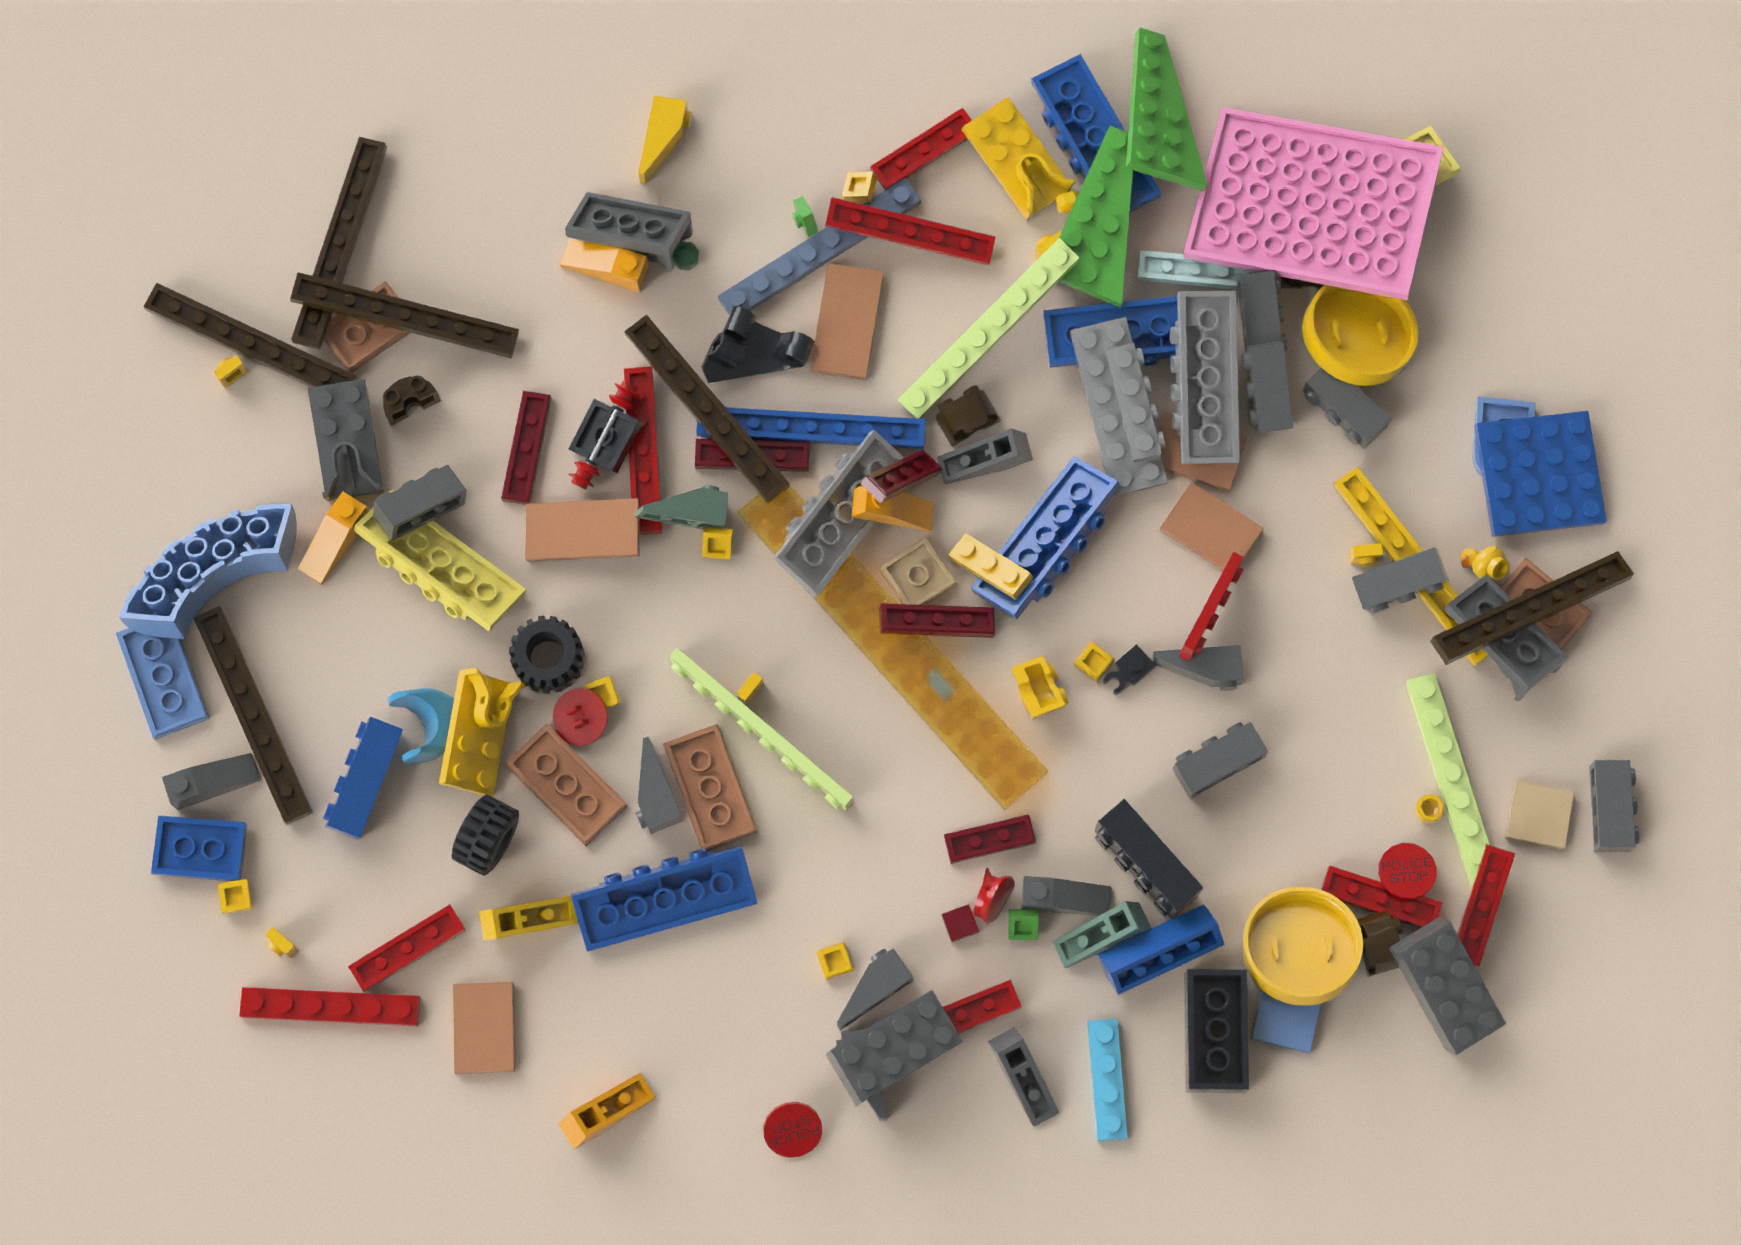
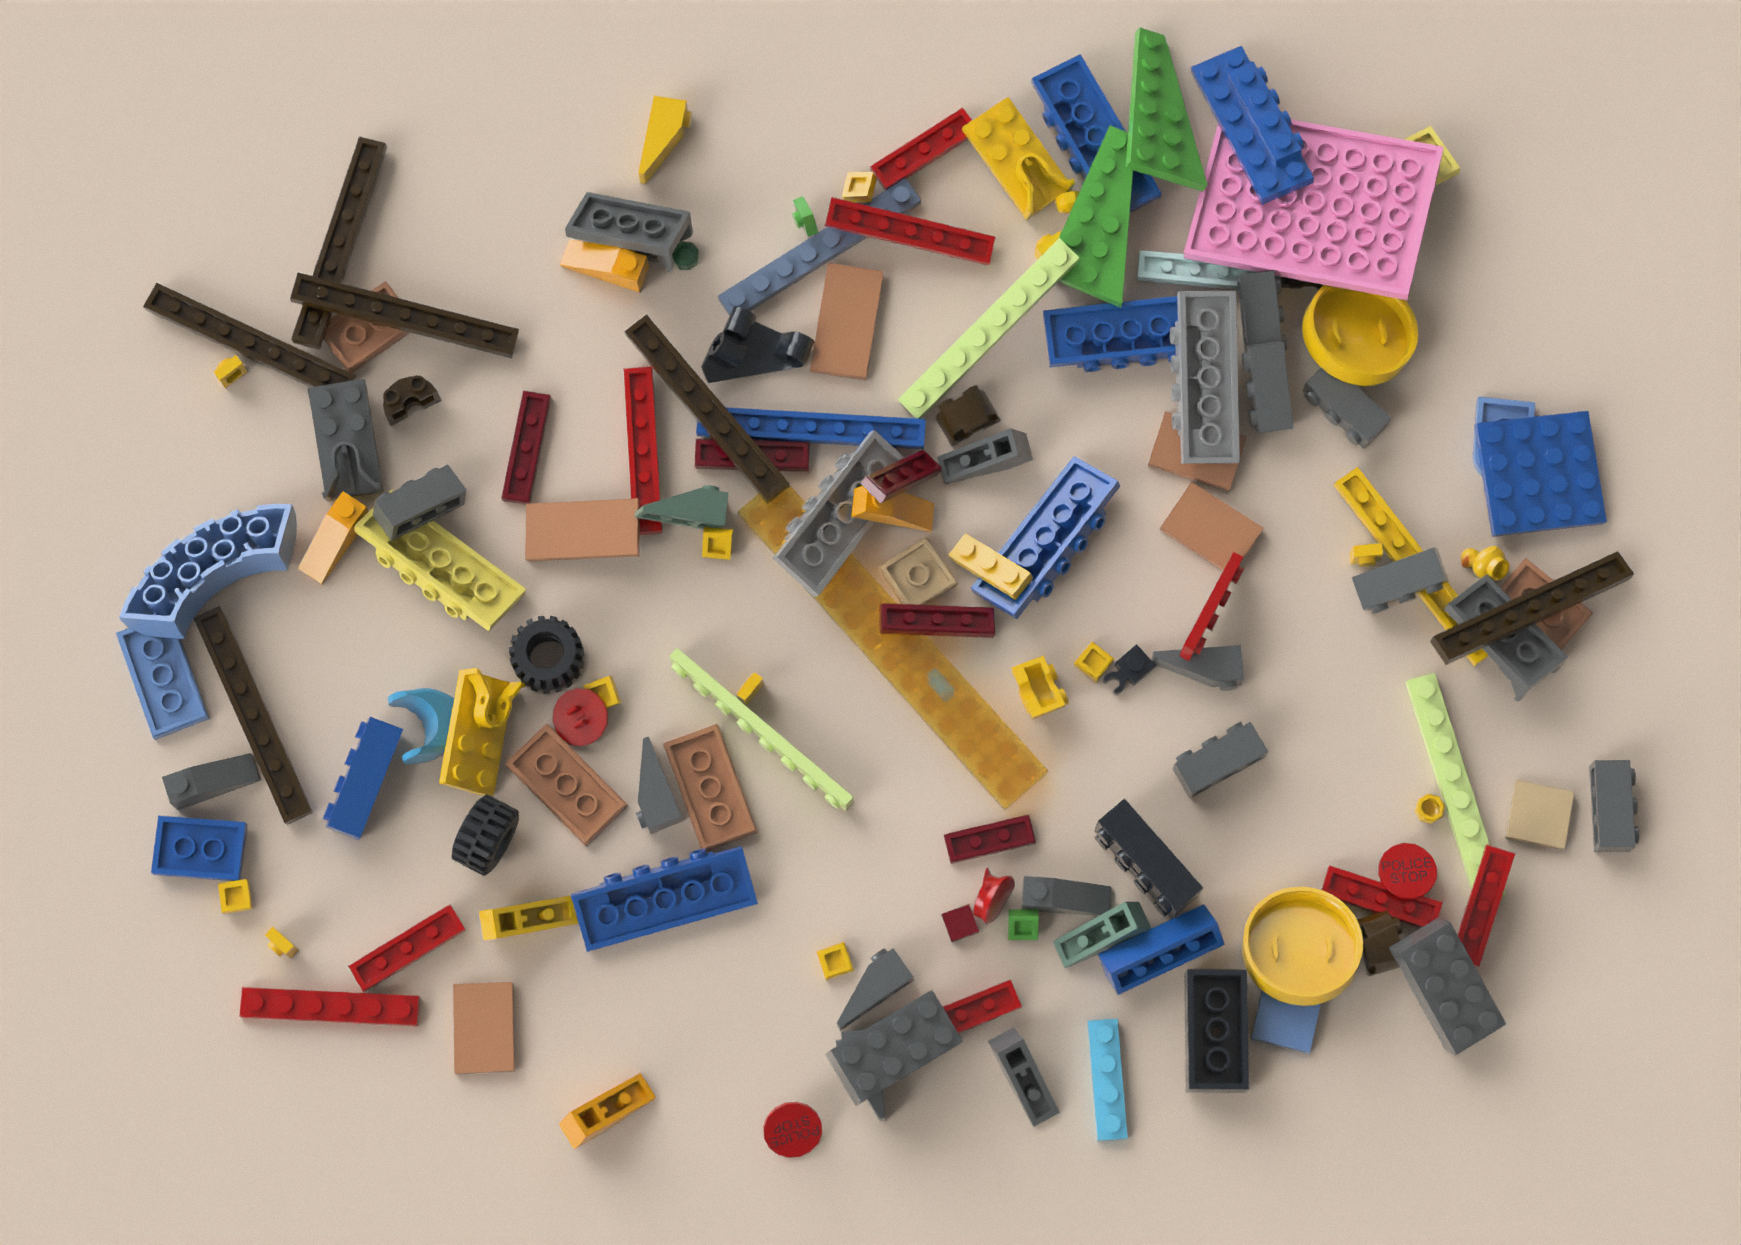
black plate [568,381,643,490] -> none
light grey plate [1070,317,1168,497] -> none
none -> blue plate [1191,45,1314,205]

